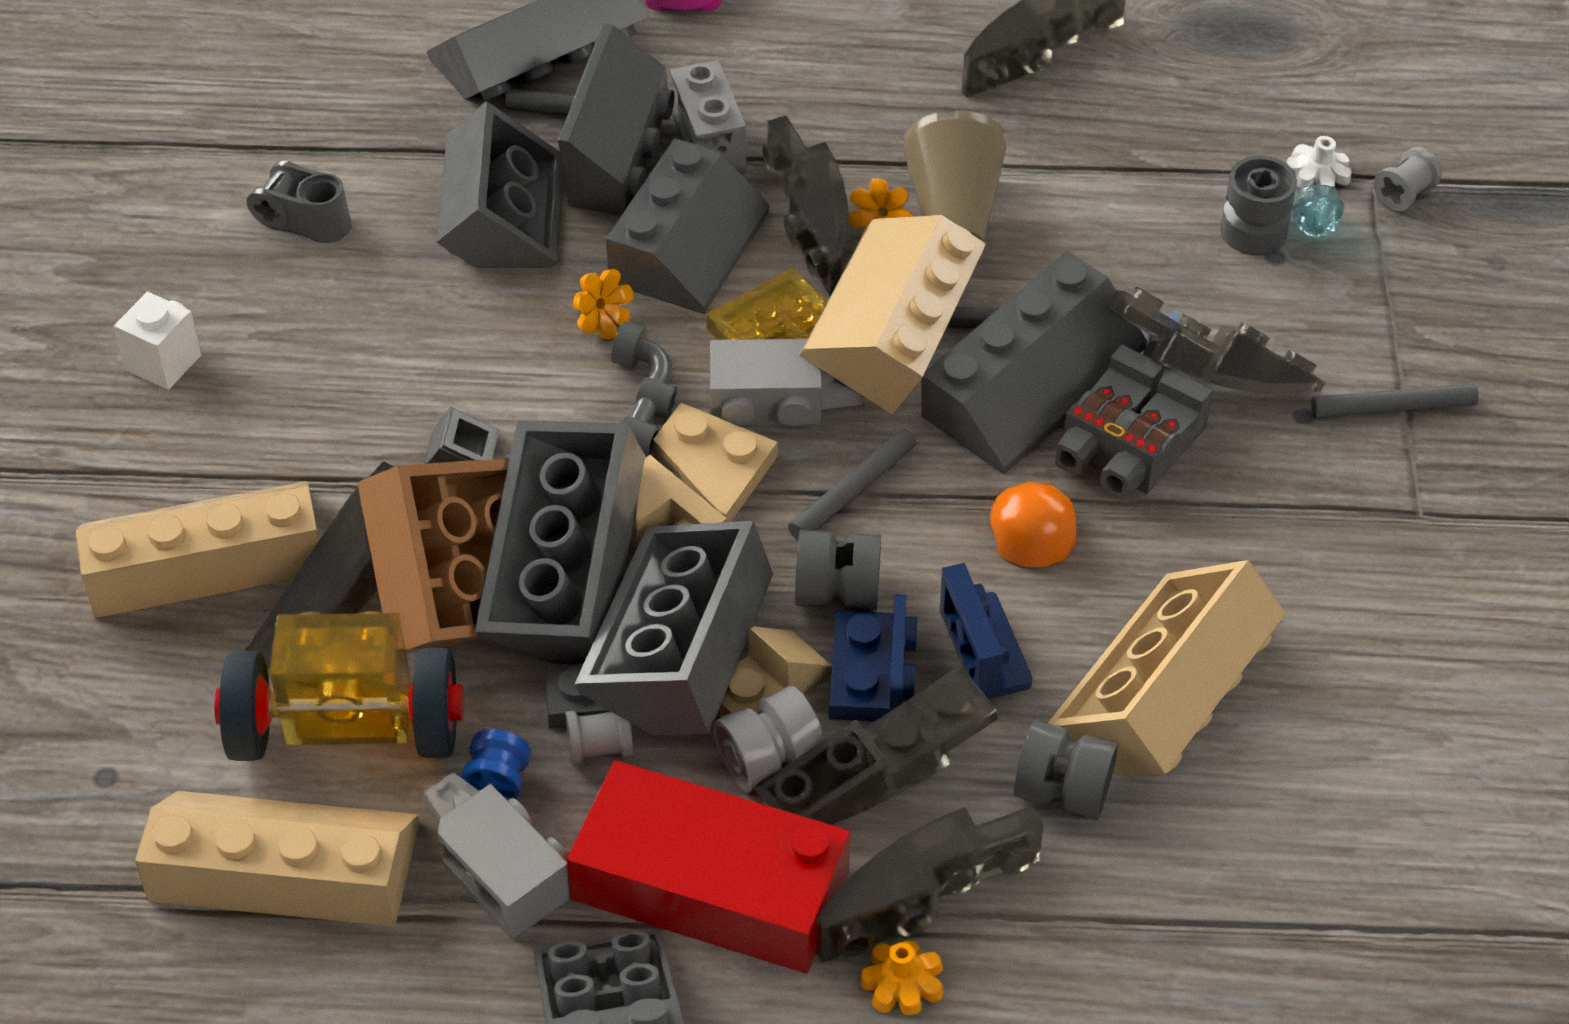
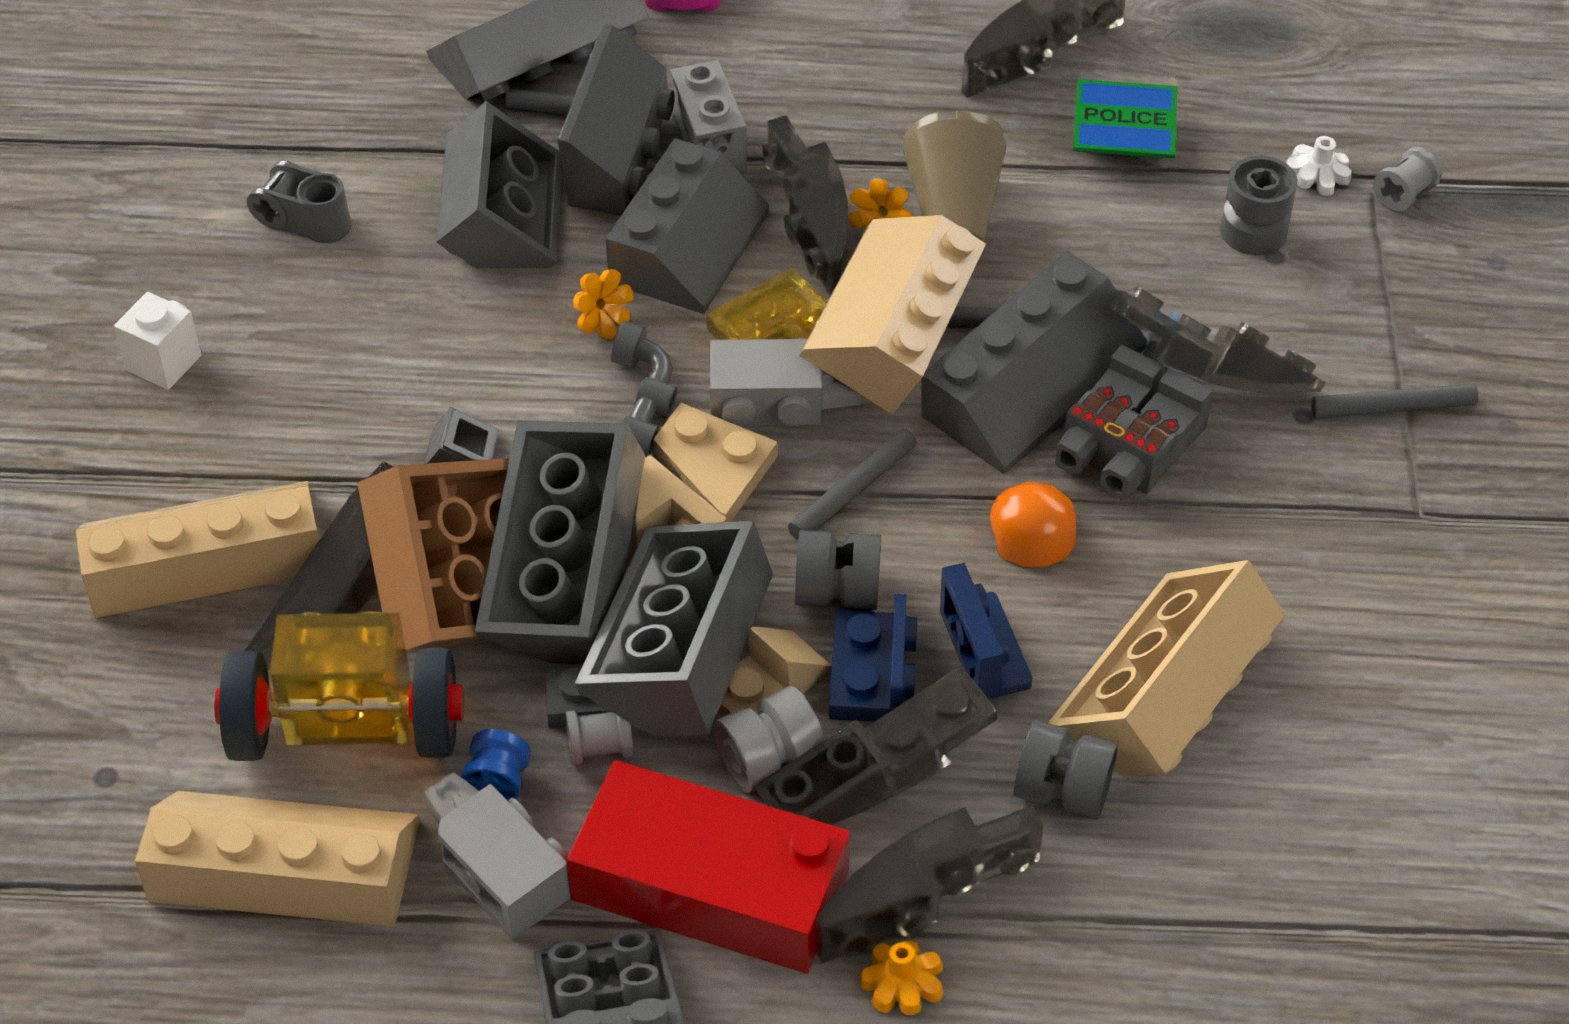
clear light blue plate [1292,185,1345,238] -> none
none -> piece [1073,79,1178,159]

